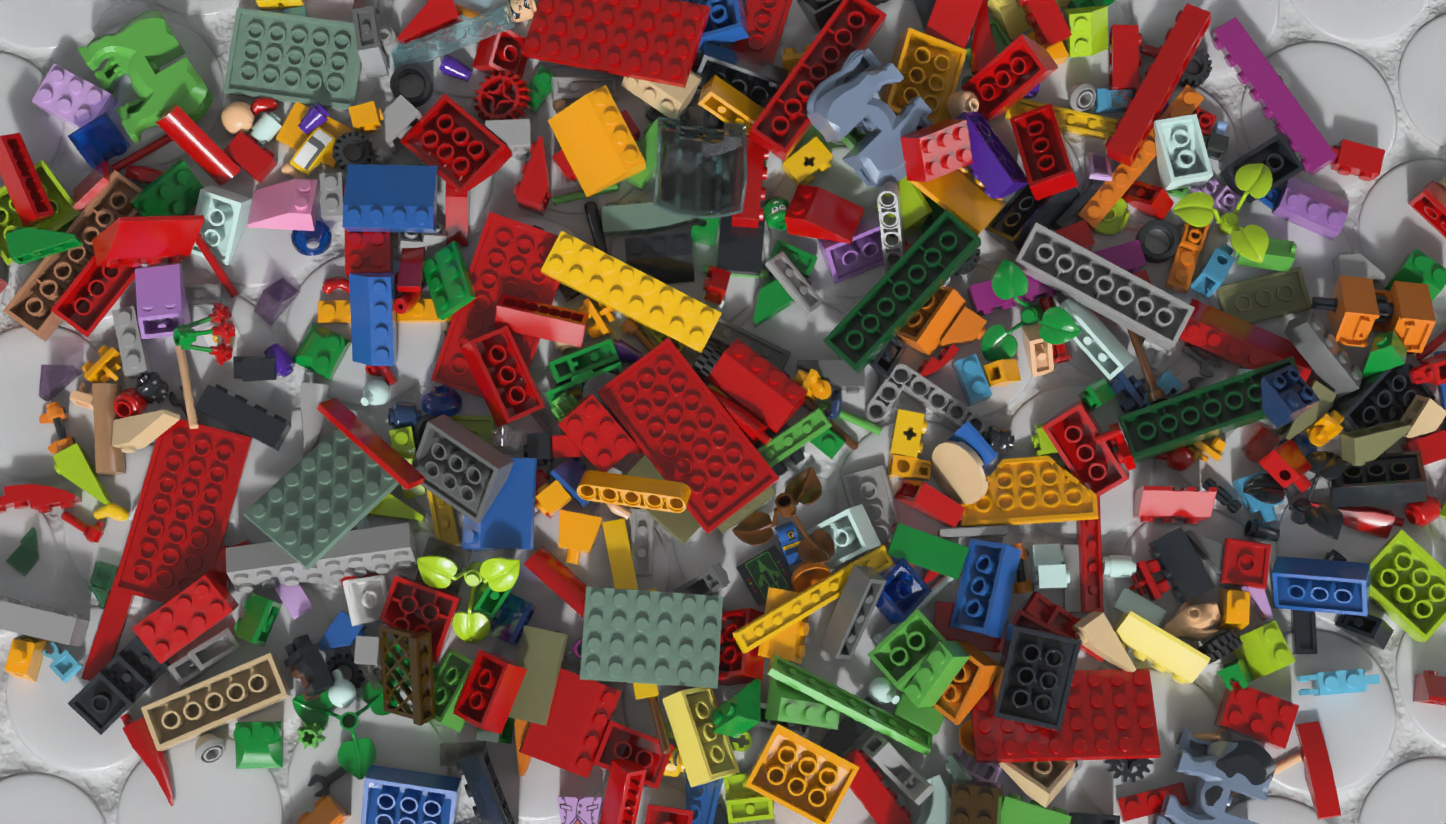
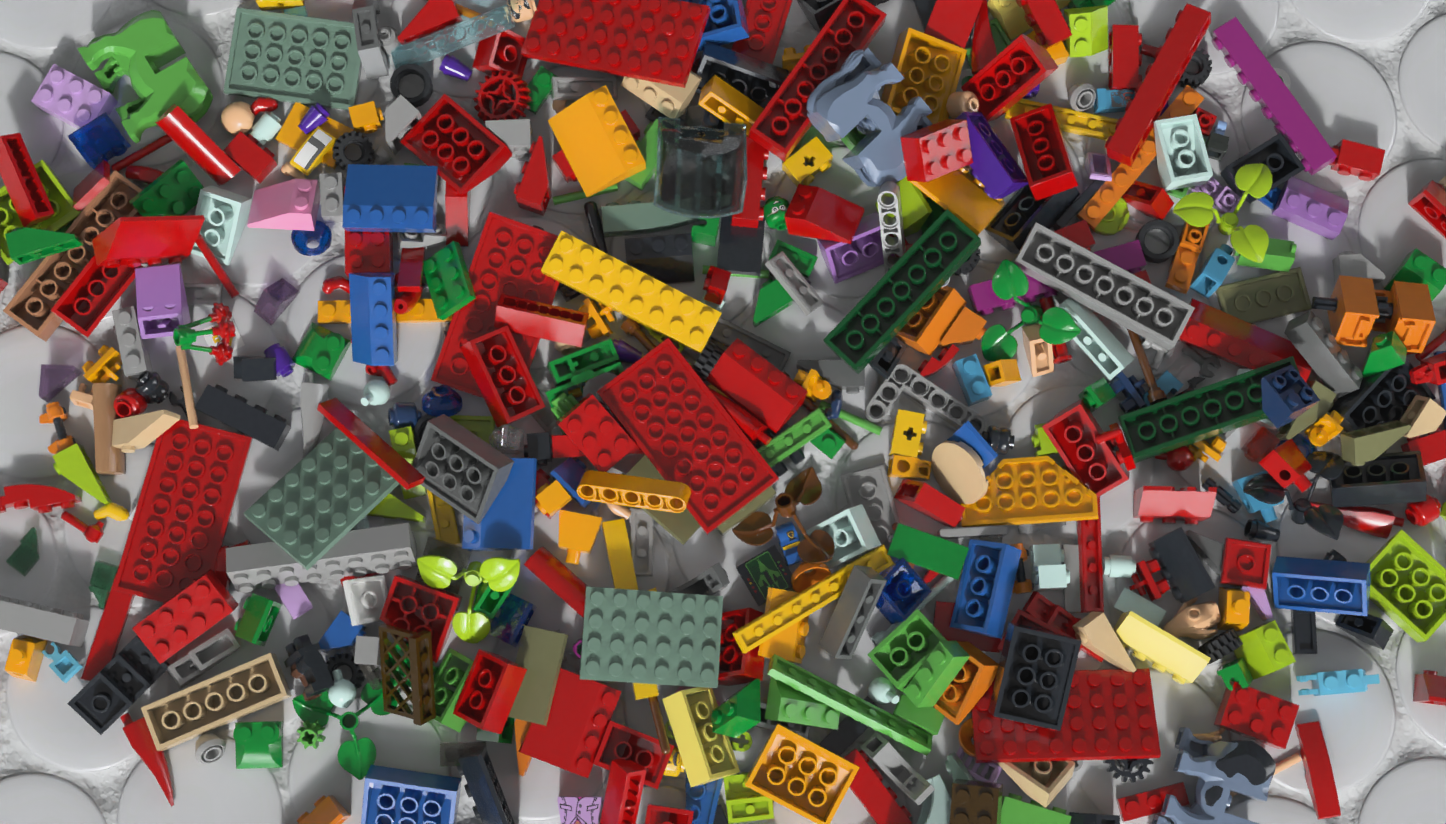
black bar [308,766,348,797] -> none

